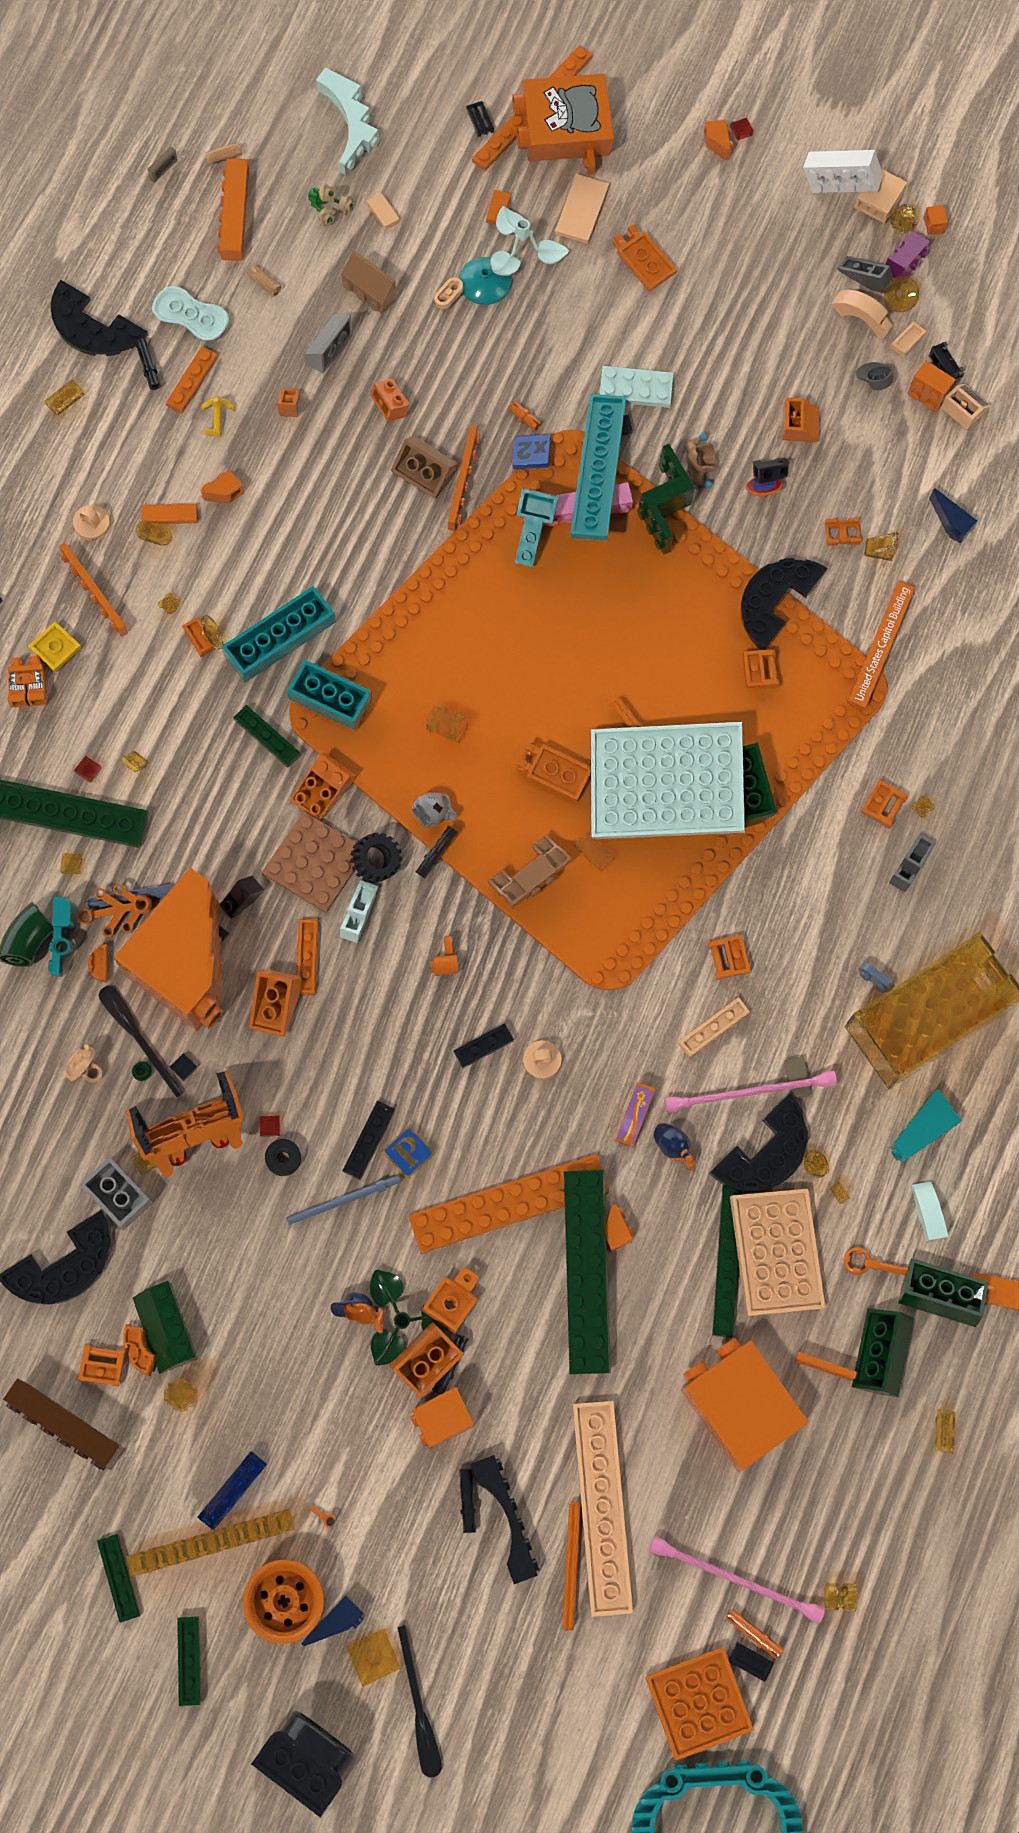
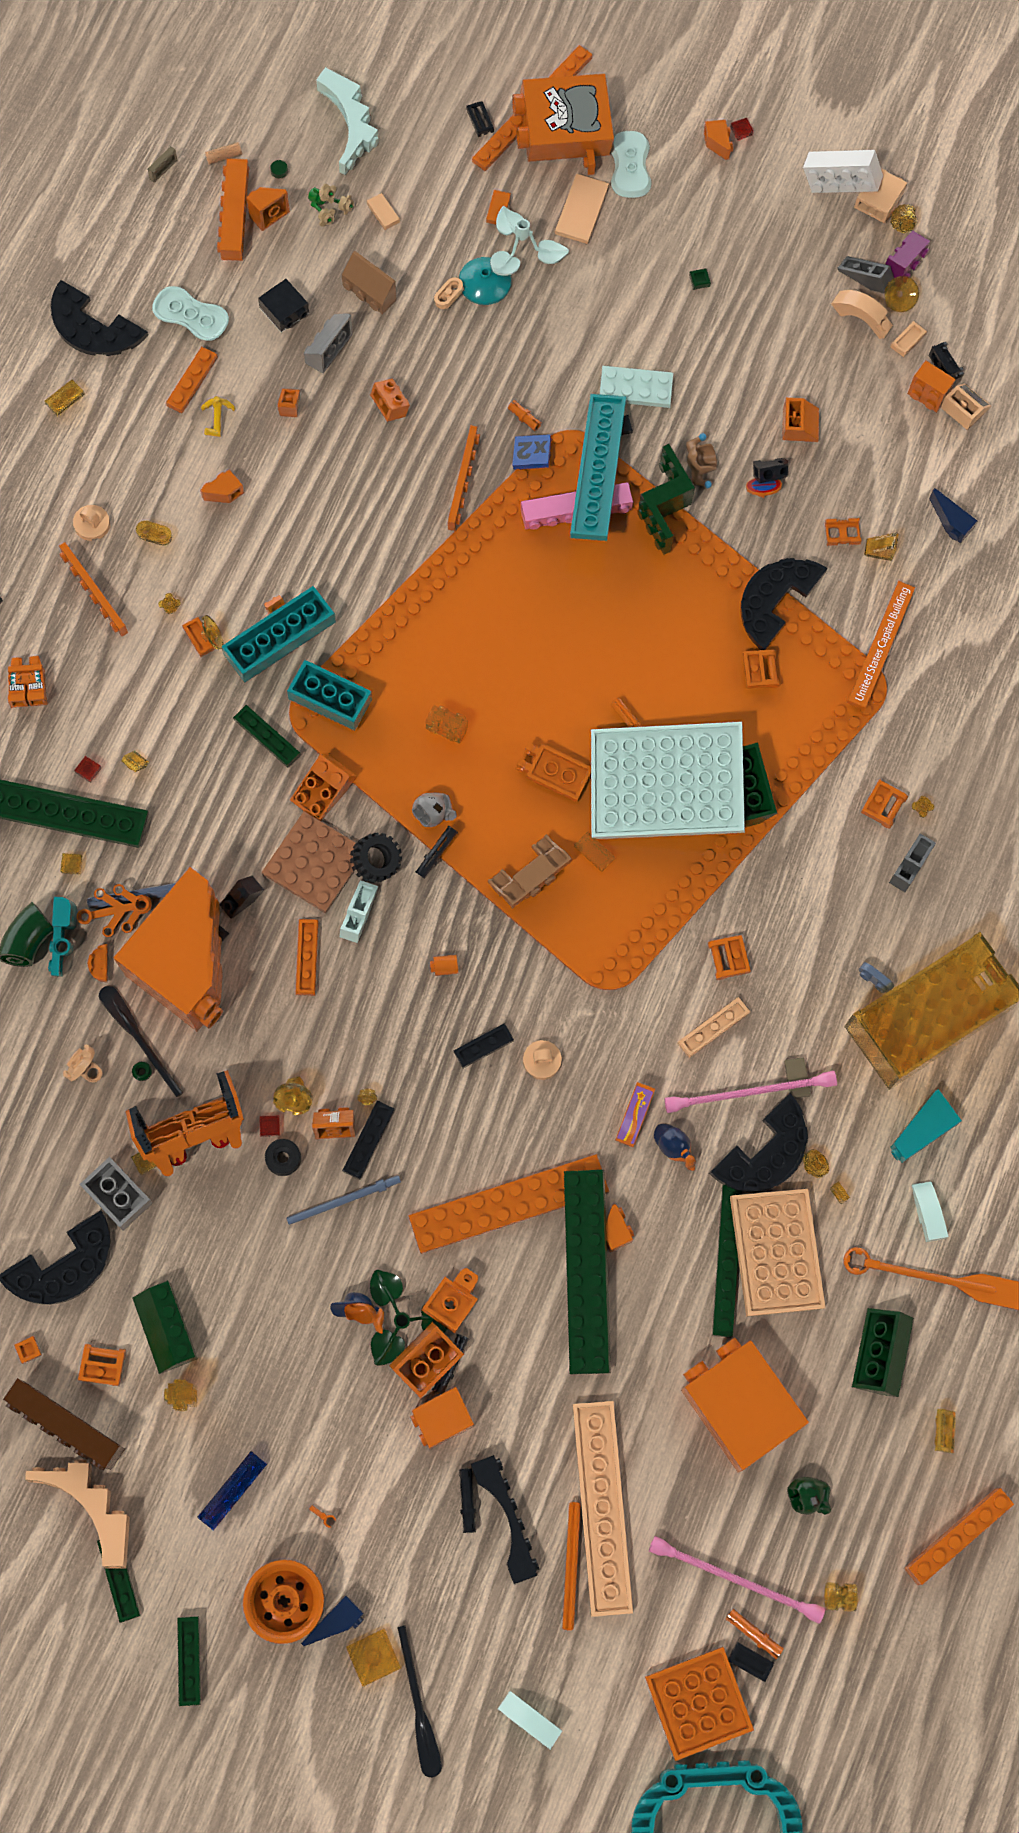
yellow plate [28,622,82,673] -> none
orange tile [123,1324,157,1376] -> none
clear yellow brick [126,1509,296,1577] -> none
black pin [135,339,161,390] -> none
orange tile [142,504,197,525] -> none
black tile [169,1053,198,1082] -> none
light nougat piece [247,265,281,296] -> none
orange slope [249,969,302,1037] -> none
black brick [251,1711,355,1818] -> none
piece [381,1125,436,1180] -> none
medium nougat slope [391,436,458,498] -> none
orange tile [444,936,453,955] -> none
teal plate [515,488,559,567] -> none
orange tile [613,224,677,292] -> none
orange tile [794,1352,857,1381] -> none
dark grey cap [856,362,894,390] -> none
dark green slope [898,1258,989,1327] -> none
orange brick [923,205,948,235] -> none
none -> orange plate [14,1336,42,1364]
none -> light nougat arch [25,1459,130,1569]
none -> orange slope [246,187,290,231]
none -> black piece [258,279,309,333]
none -> orange tile [264,595,285,614]
none -> dark green tile [270,160,288,179]
none -> clear yellow tile [273,1076,313,1115]
none -> orange slope [312,1107,355,1139]
none -> clear yellow plate [357,1089,377,1105]
none -> light aqua slope [498,1691,562,1749]
none -> light aqua plate [611,131,651,198]
none -> dark green tile [689,268,711,290]
none -> dark green piece [787,1477,831,1515]
none -> orange brick [904,1488,1014,1585]

